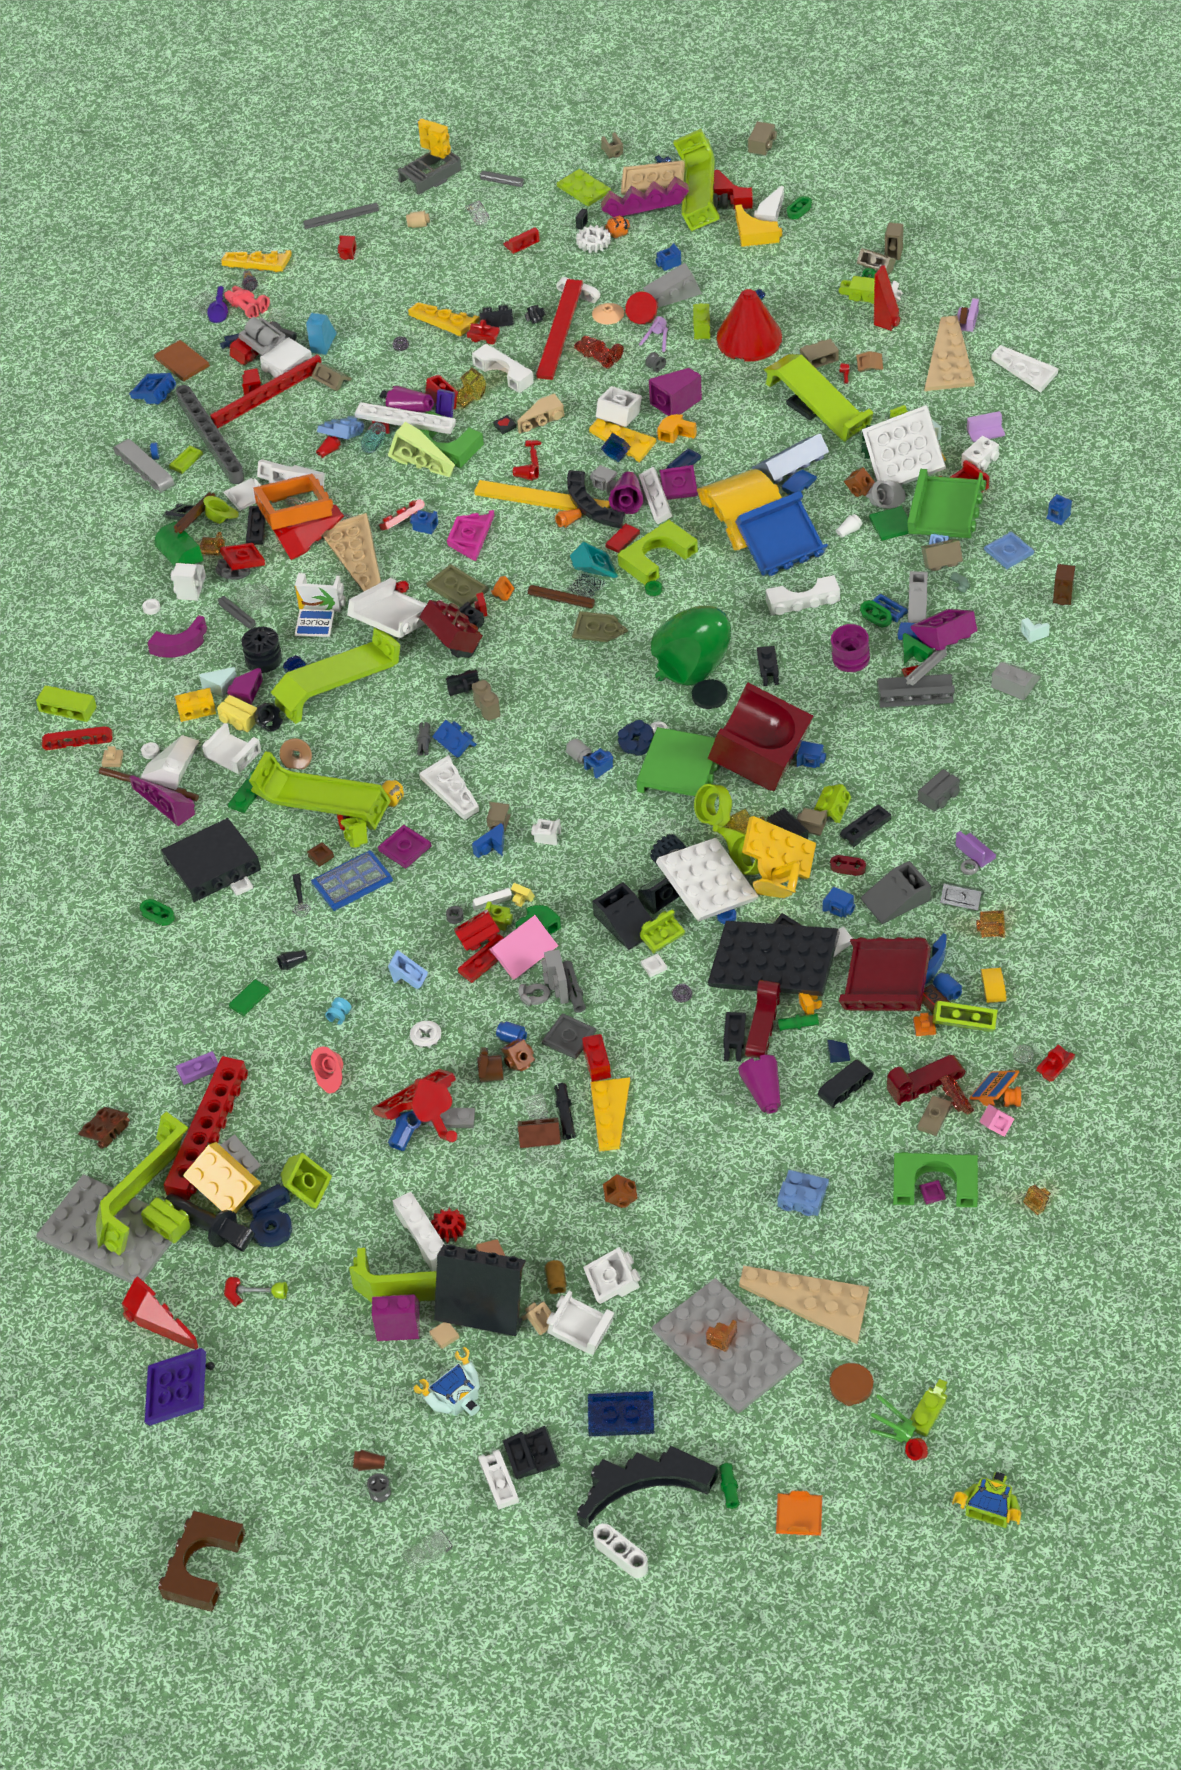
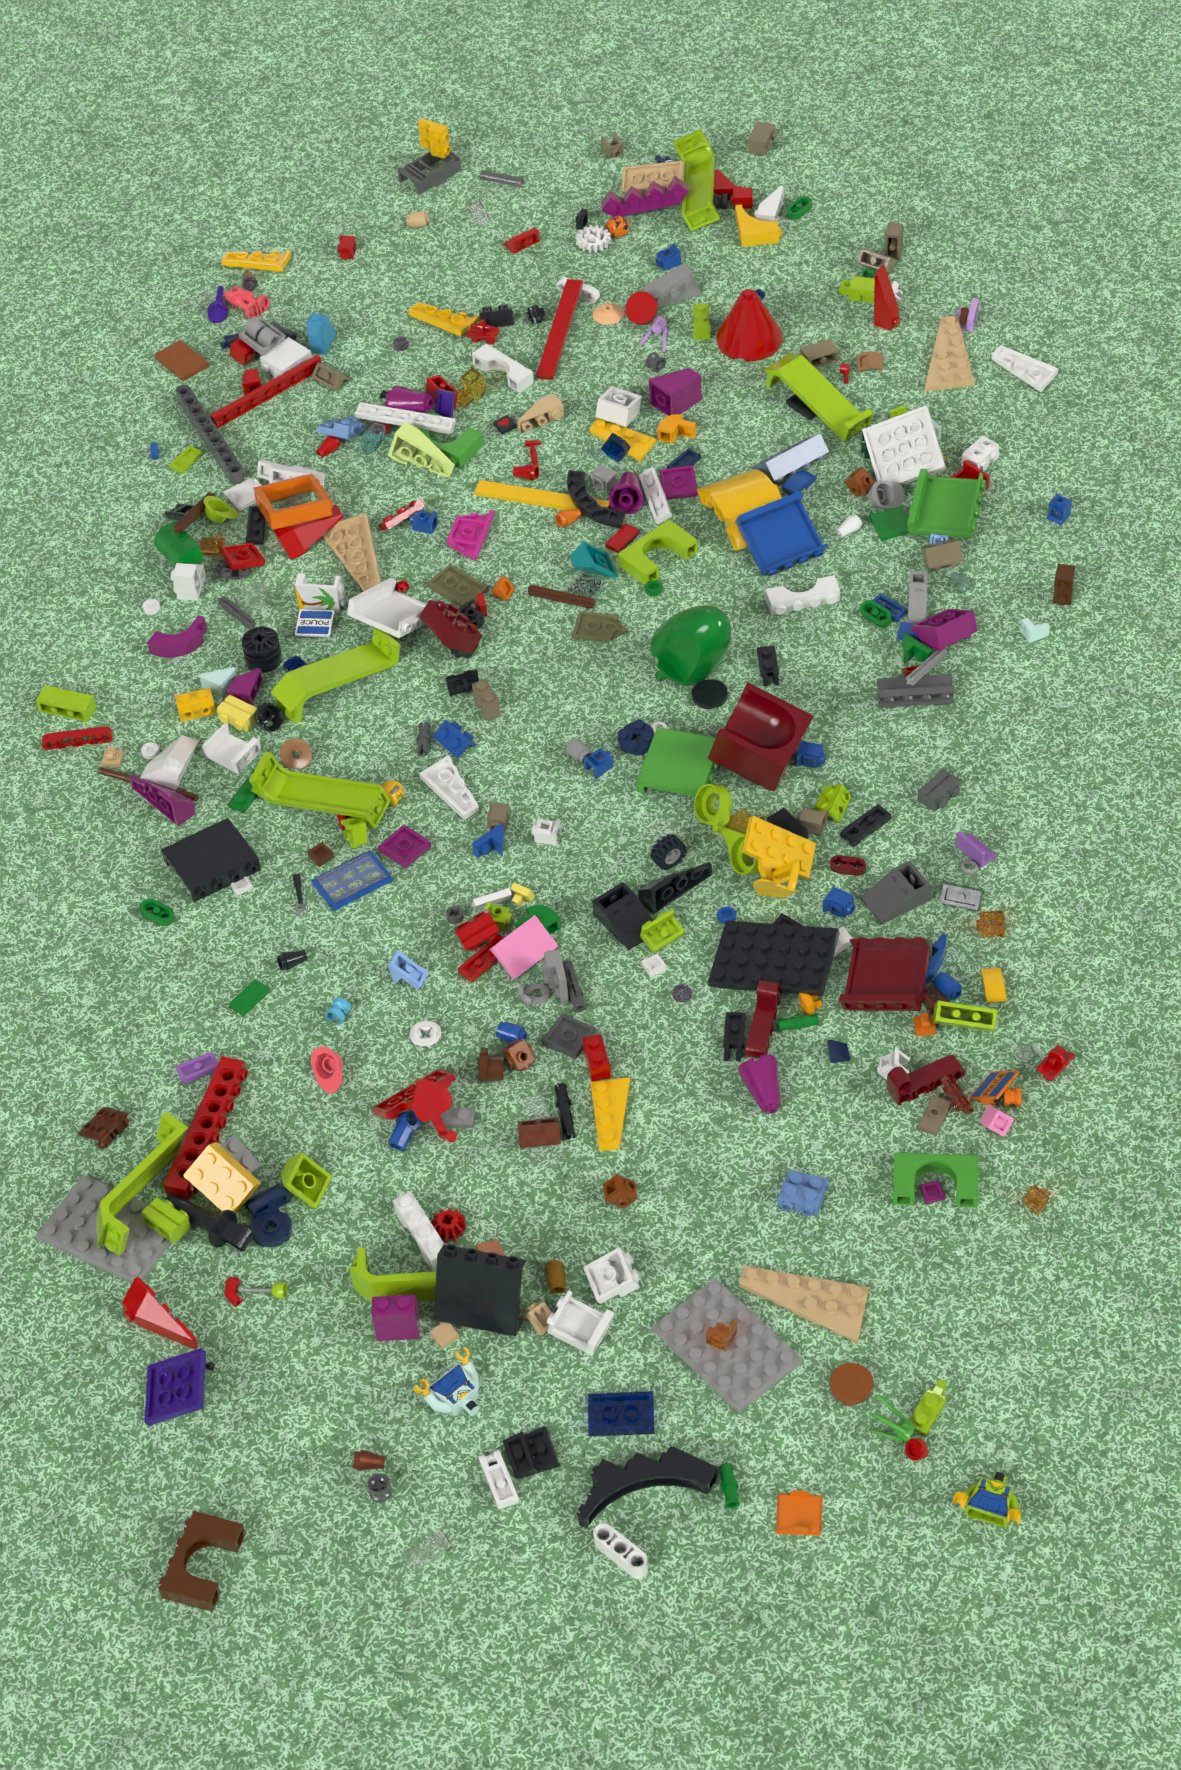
light grey beam [114,439,174,494] -> none
blue plate [129,373,177,404] -> none
dark grey axle [303,202,379,229] -> none
lime plate [557,168,611,207] -> none
clear red piece [574,335,624,369] -> none
white plate [656,838,758,921] -> none
black beam [817,1059,874,1109] -> none
magenta wheel [831,624,870,672] -> none
lavender panel [967,411,1005,442] -> none
medium blue tile [984,532,1034,569] -> none
light grey slope [991,662,1041,700] -> none
none -> white window [877,1047,910,1080]

